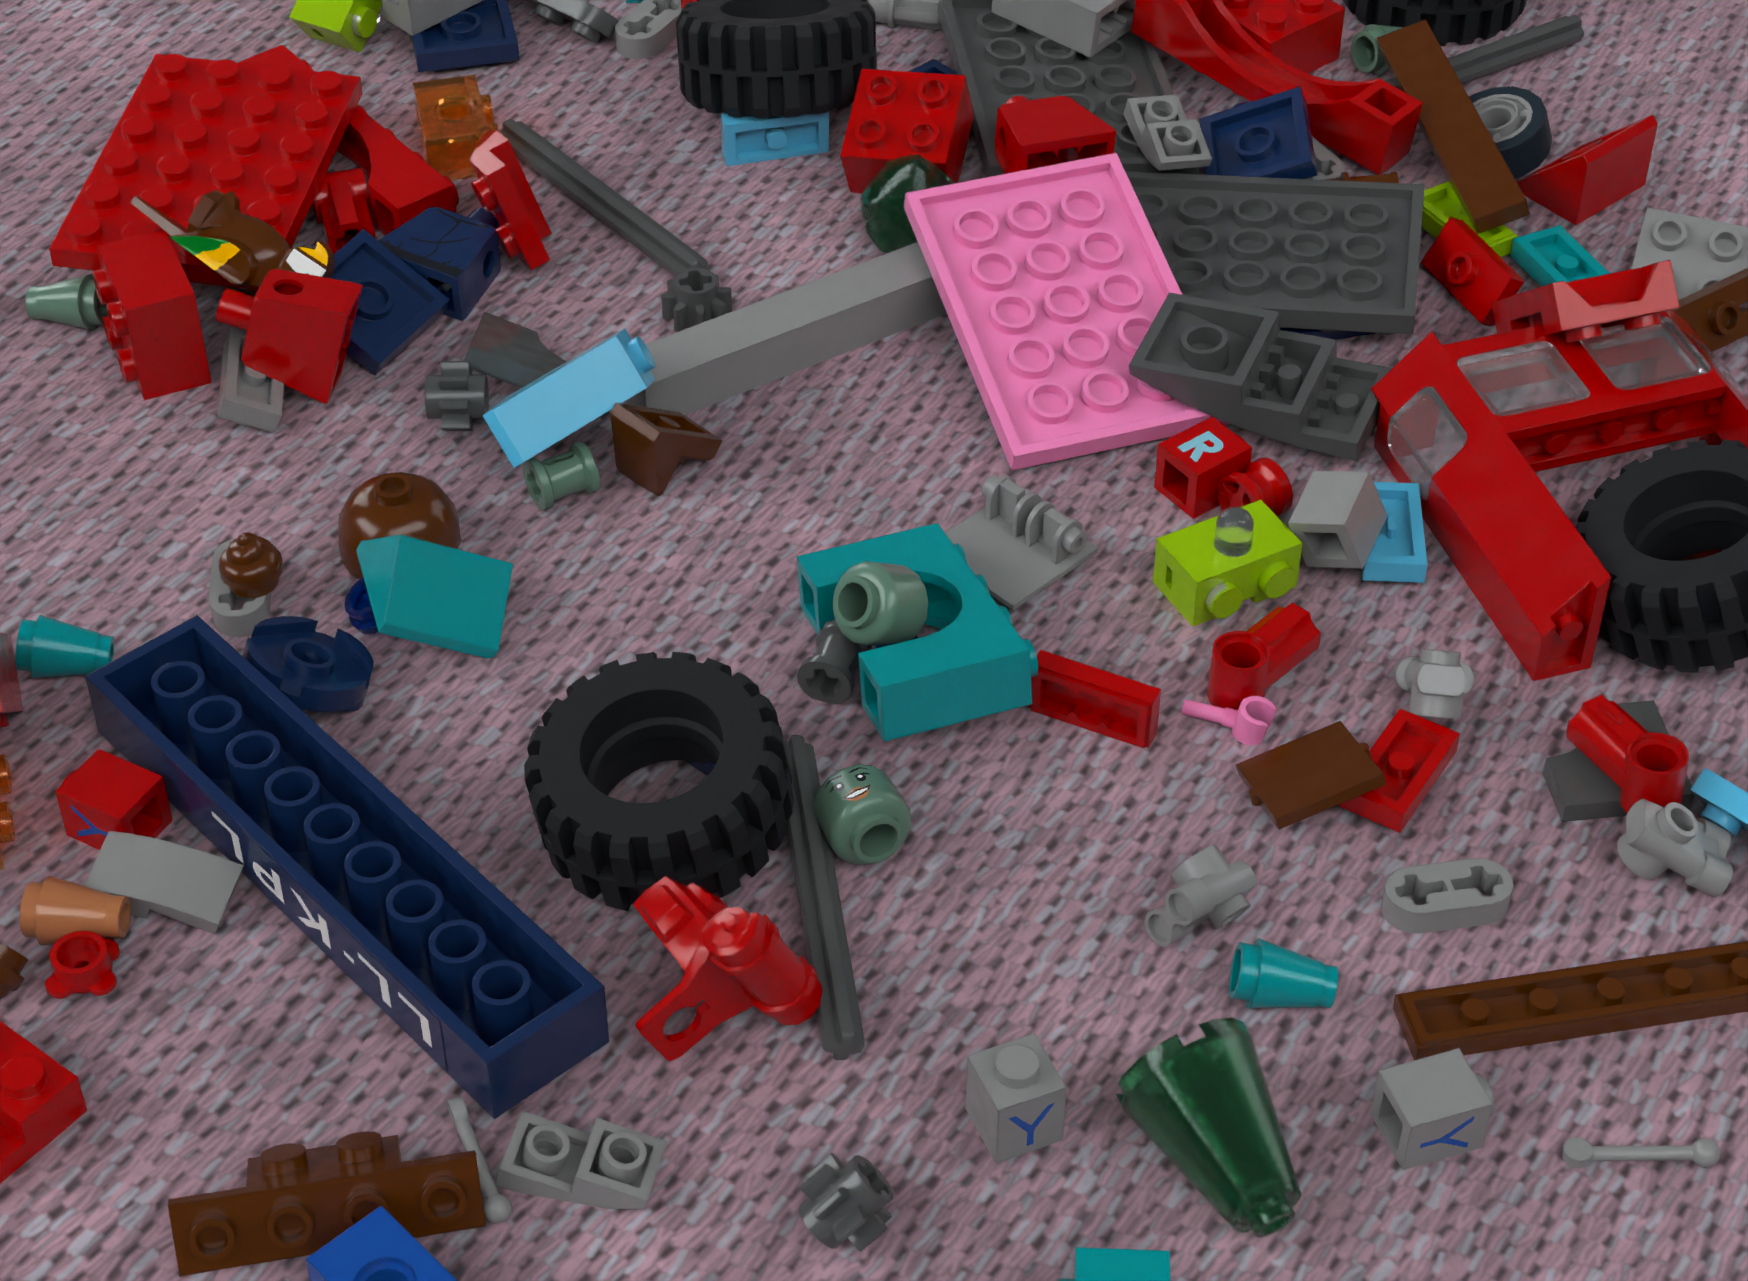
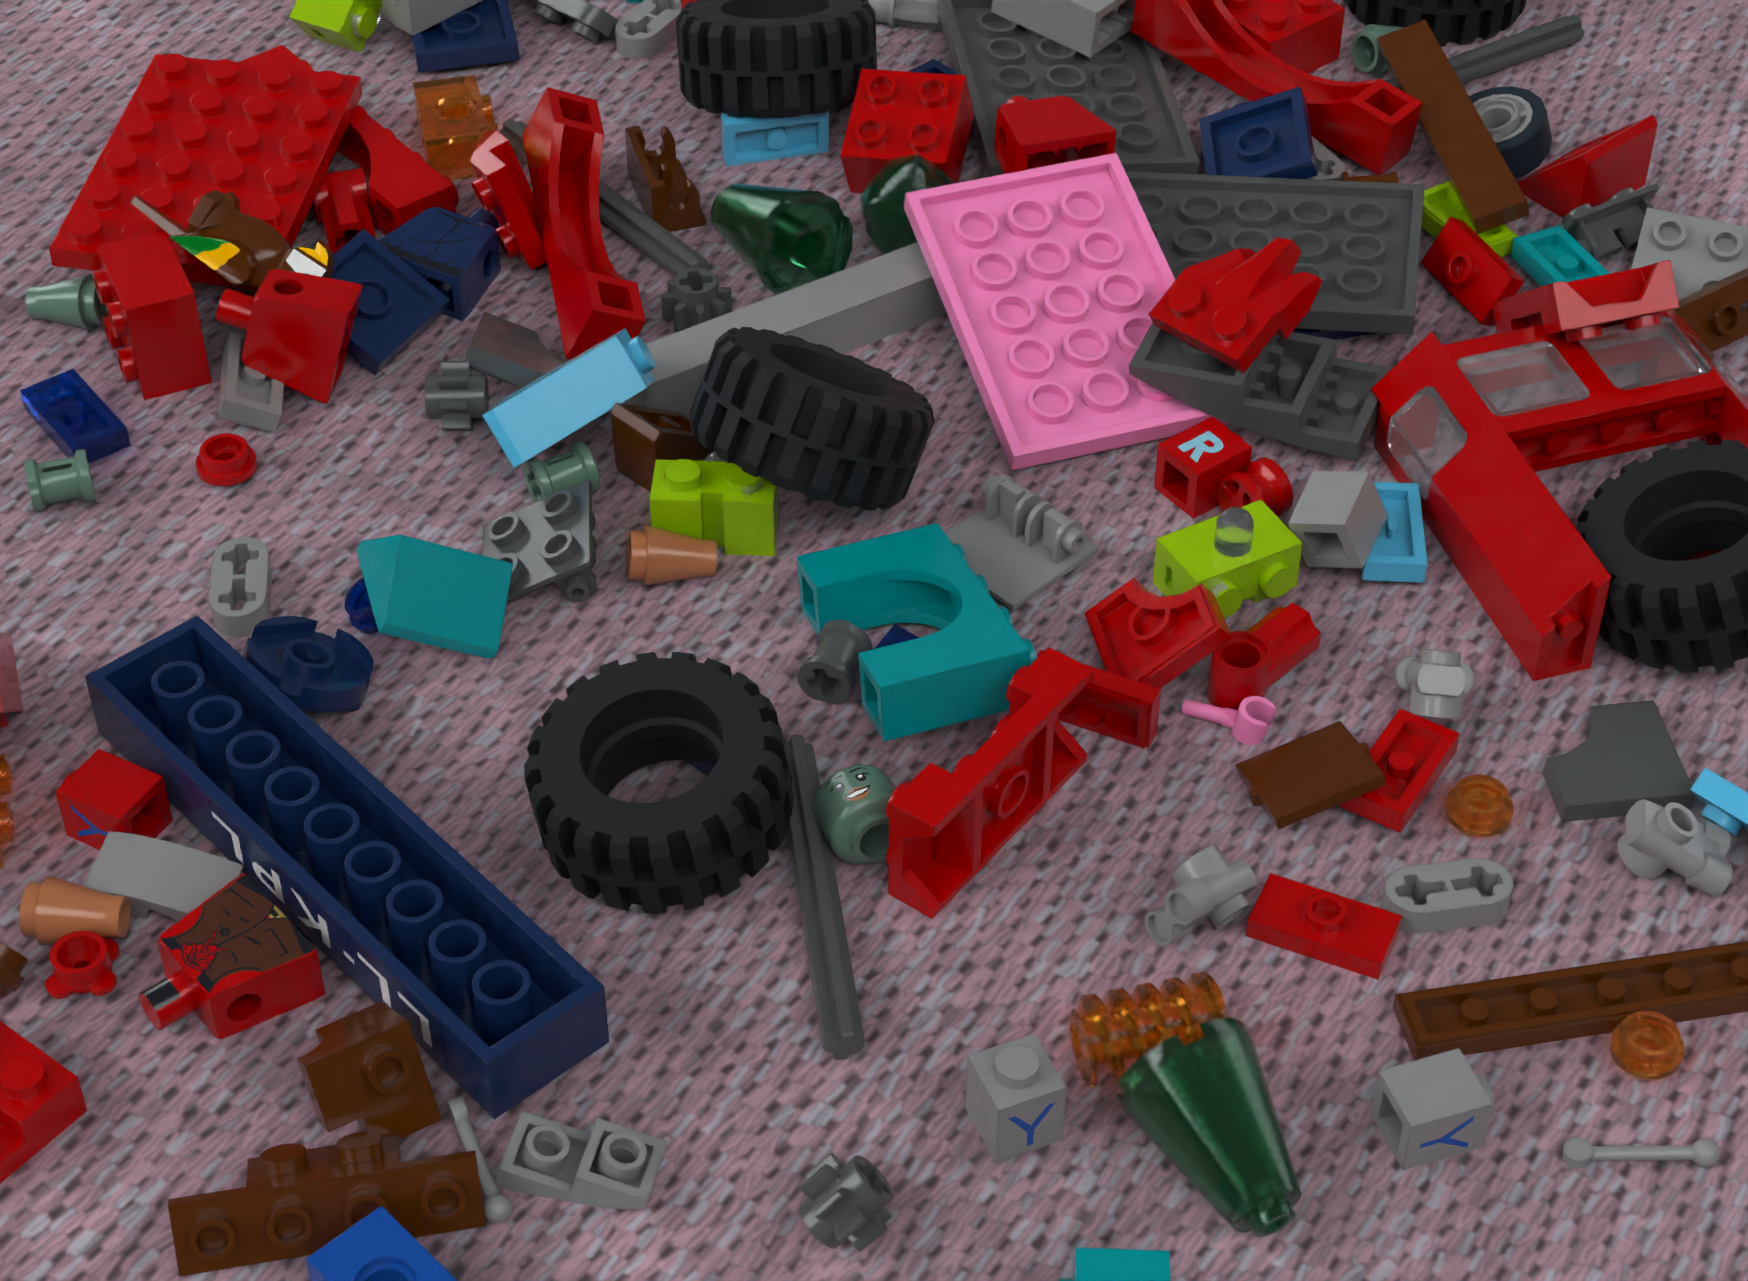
teal cone [15,615,114,678] -> none
reddish brown plate [219,532,283,598] -> none
reddish brown cylinder [338,472,461,582] -> none
red piece [633,876,823,1062] -> none
sand green head [832,561,929,646] -> none
light grey slope [1123,94,1212,171] -> none
teal cone [1229,938,1338,1008] -> none
red piece [1566,695,1689,813] -> none
none -> clear blue plate [20,369,131,464]
none -> sand green bush [24,448,96,512]
none -> torso [139,873,325,1039]
none -> red plate [196,433,257,486]
none -> reddish brown brick [297,1001,442,1139]
none -> dark grey hinge [482,480,597,602]
none -> red arch [522,87,646,360]
none -> reddish brown hinge [625,126,706,232]
none -> nougat cone [626,525,717,586]
none -> lime piece [650,451,779,556]
none -> black tyre [689,327,935,511]
none -> clear green cone [711,184,853,295]
none -> red piece [886,647,1093,919]
none -> clear orange piece [1070,972,1231,1088]
none -> red tile [1084,578,1232,688]
none -> red plate [1148,237,1323,373]
none -> red plate [1246,873,1402,980]
none -> clear orange plate [1445,774,1514,837]
none -> dark grey hinge [1562,184,1660,261]
none -> clear orange plate [1609,1010,1685,1080]

